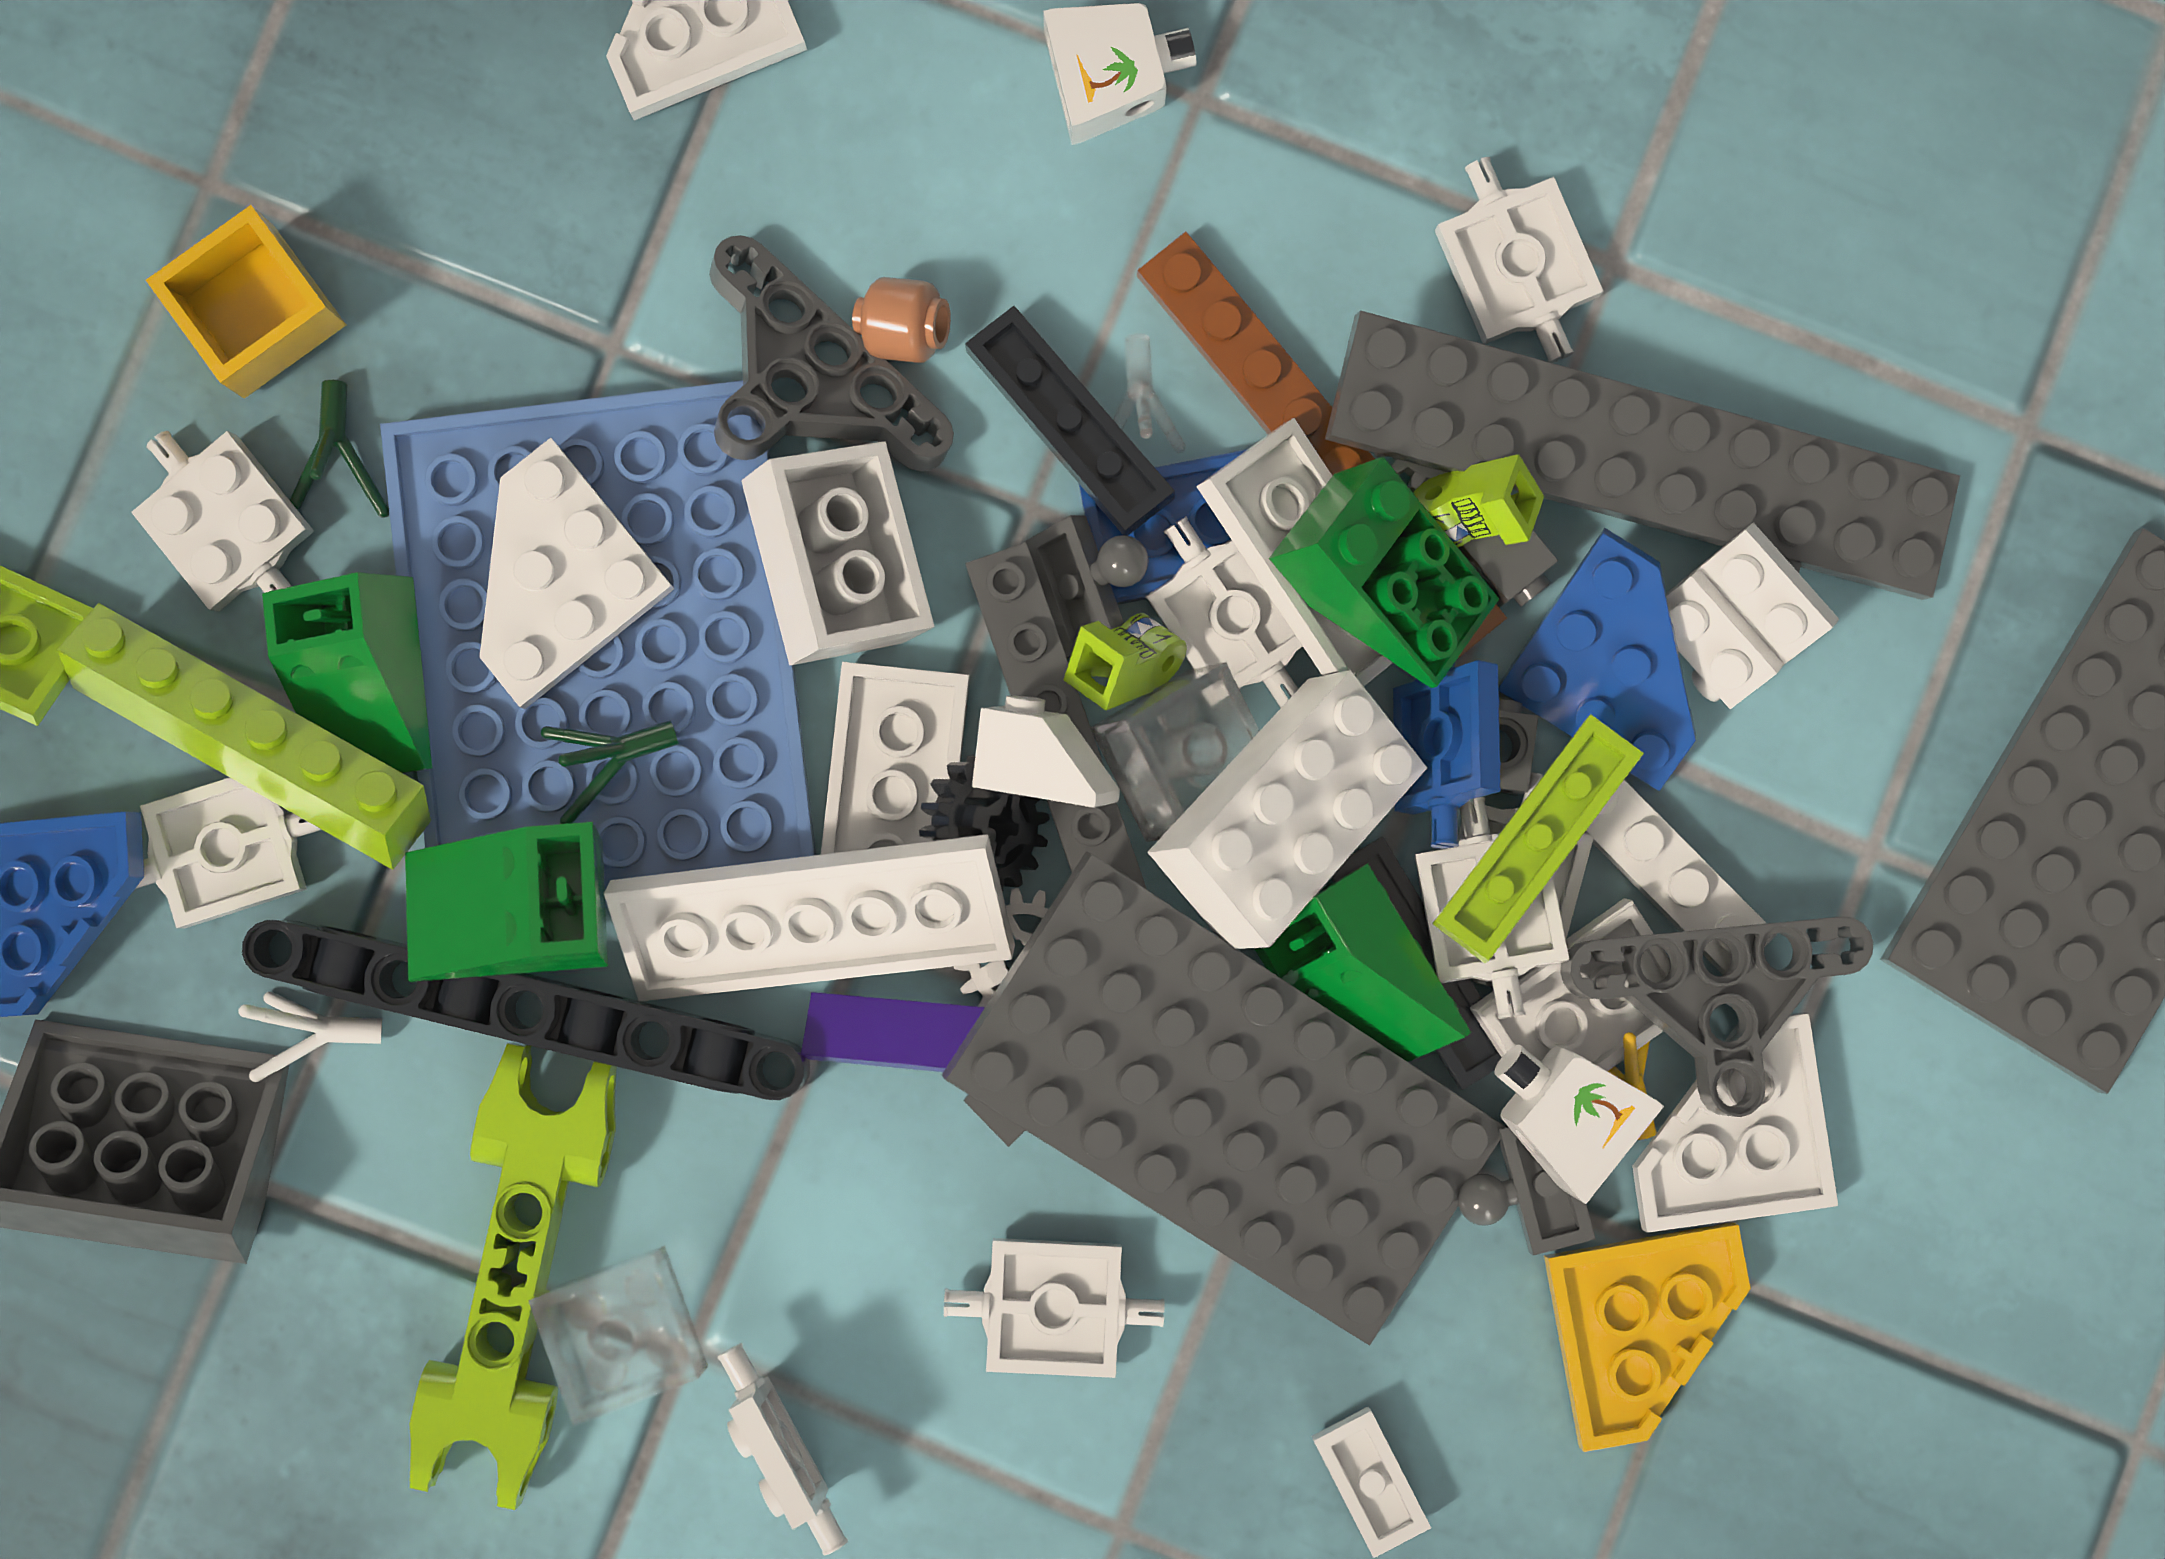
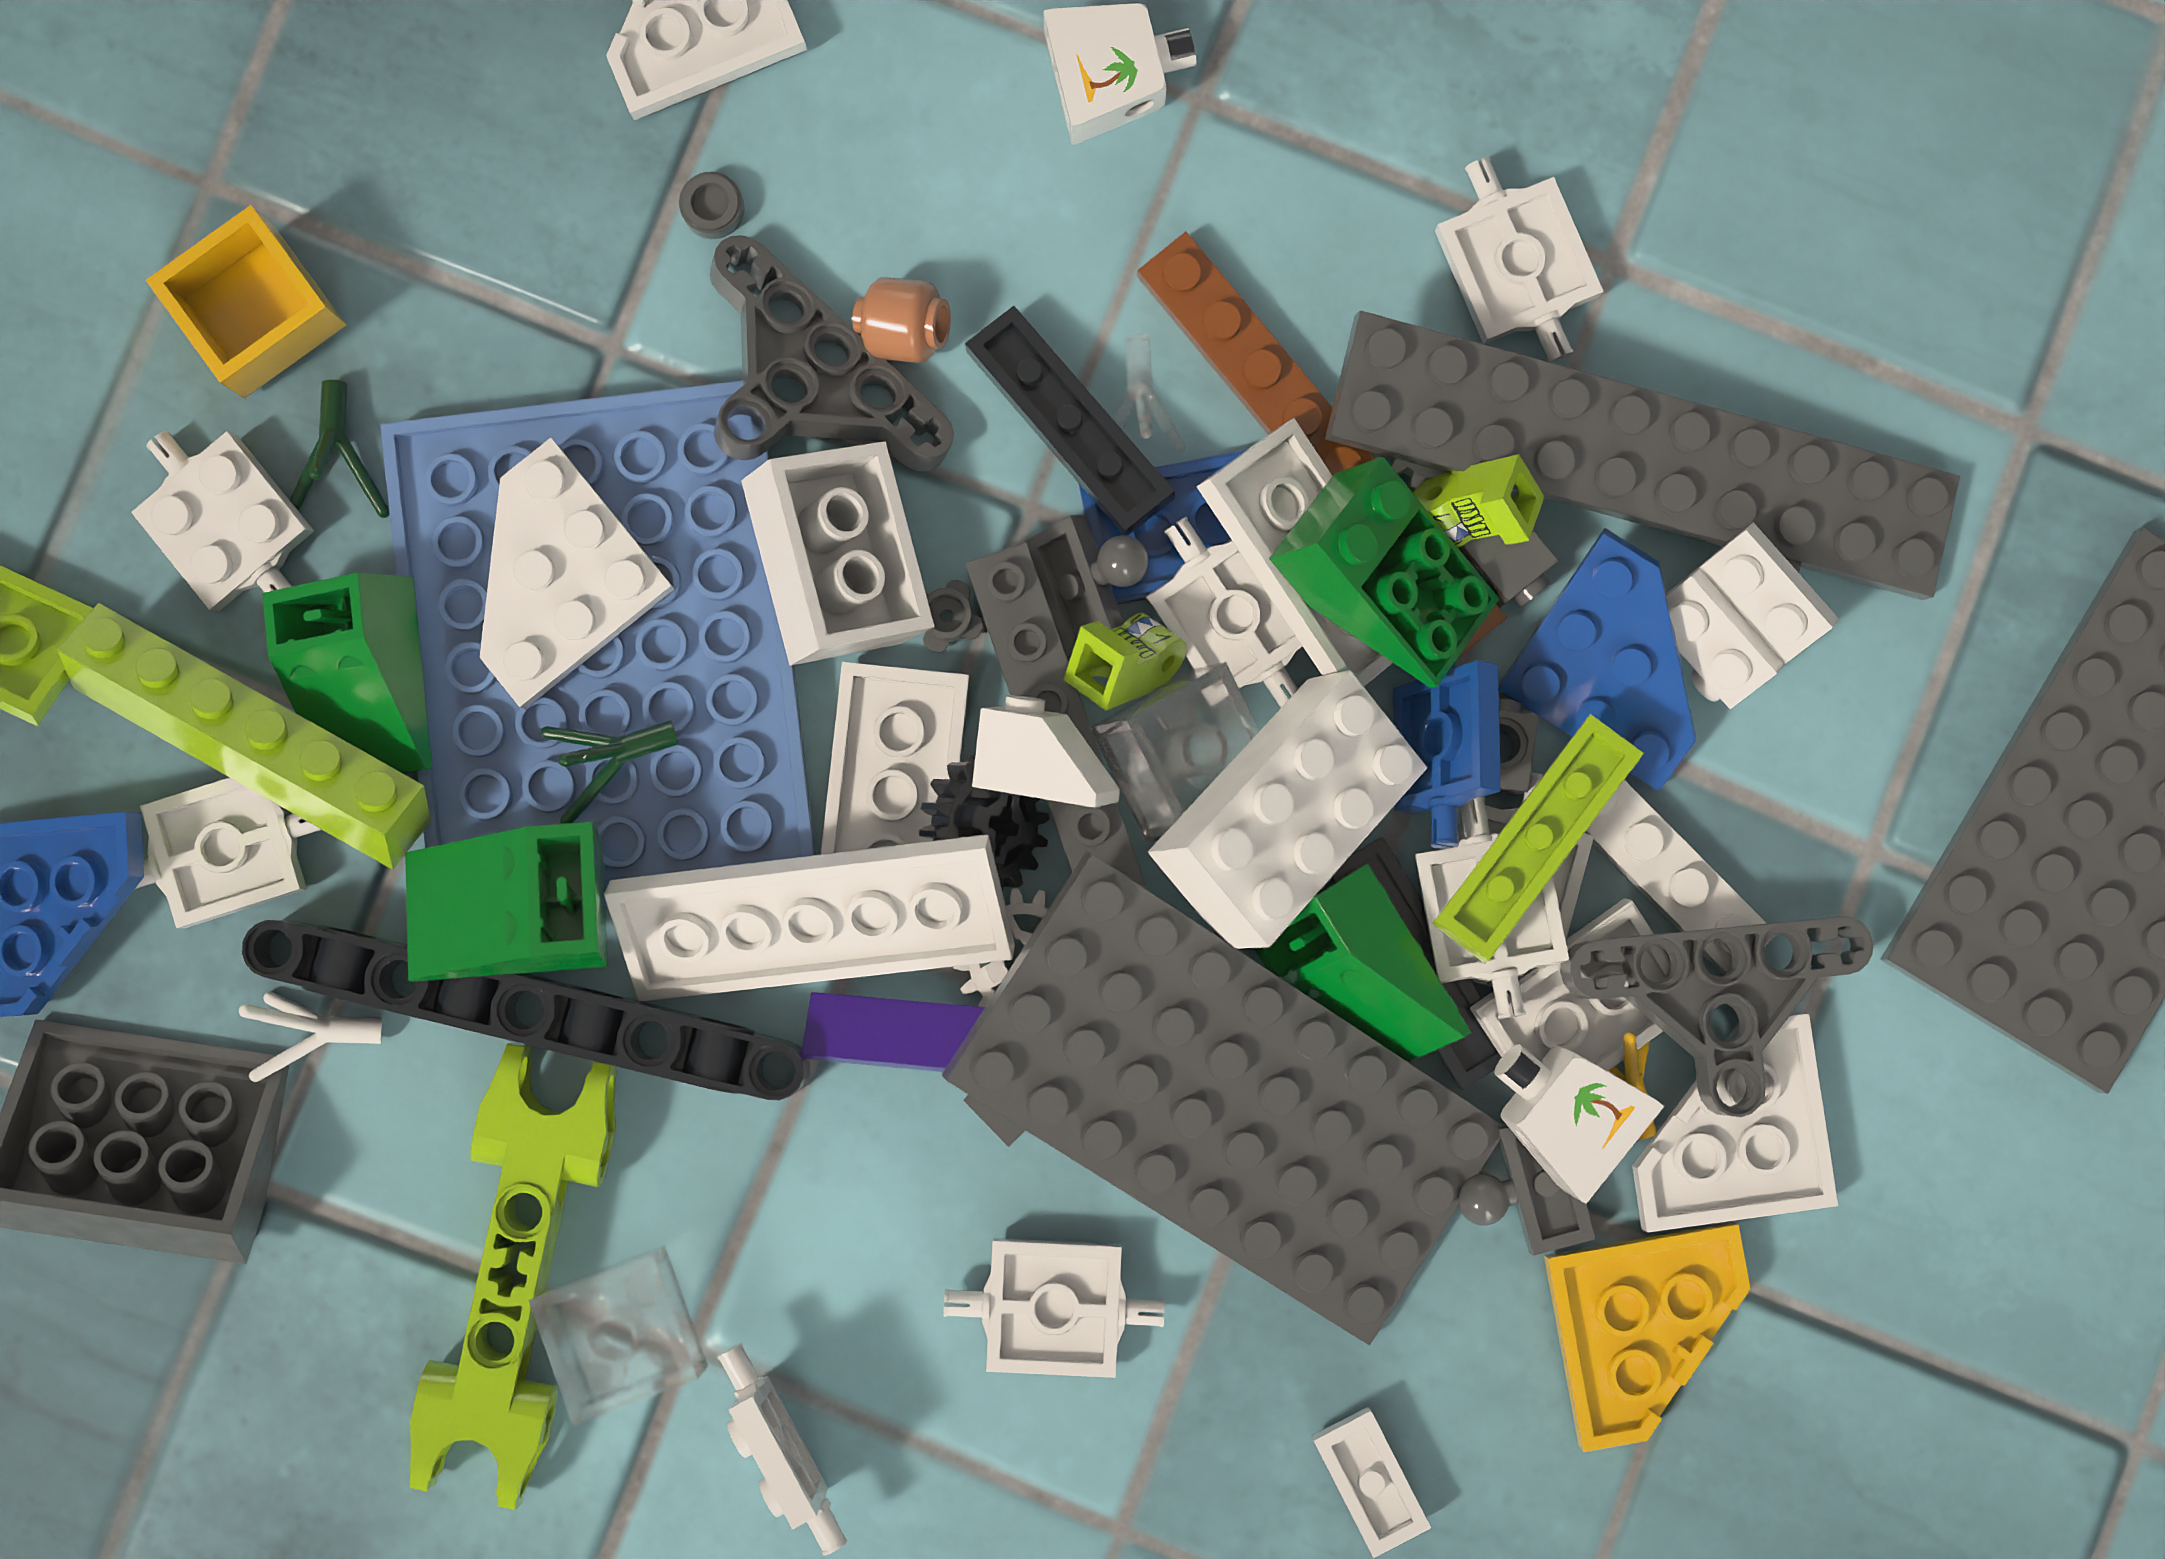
none -> dark grey tile [679,172,744,239]
none -> dark grey plate [923,580,983,652]

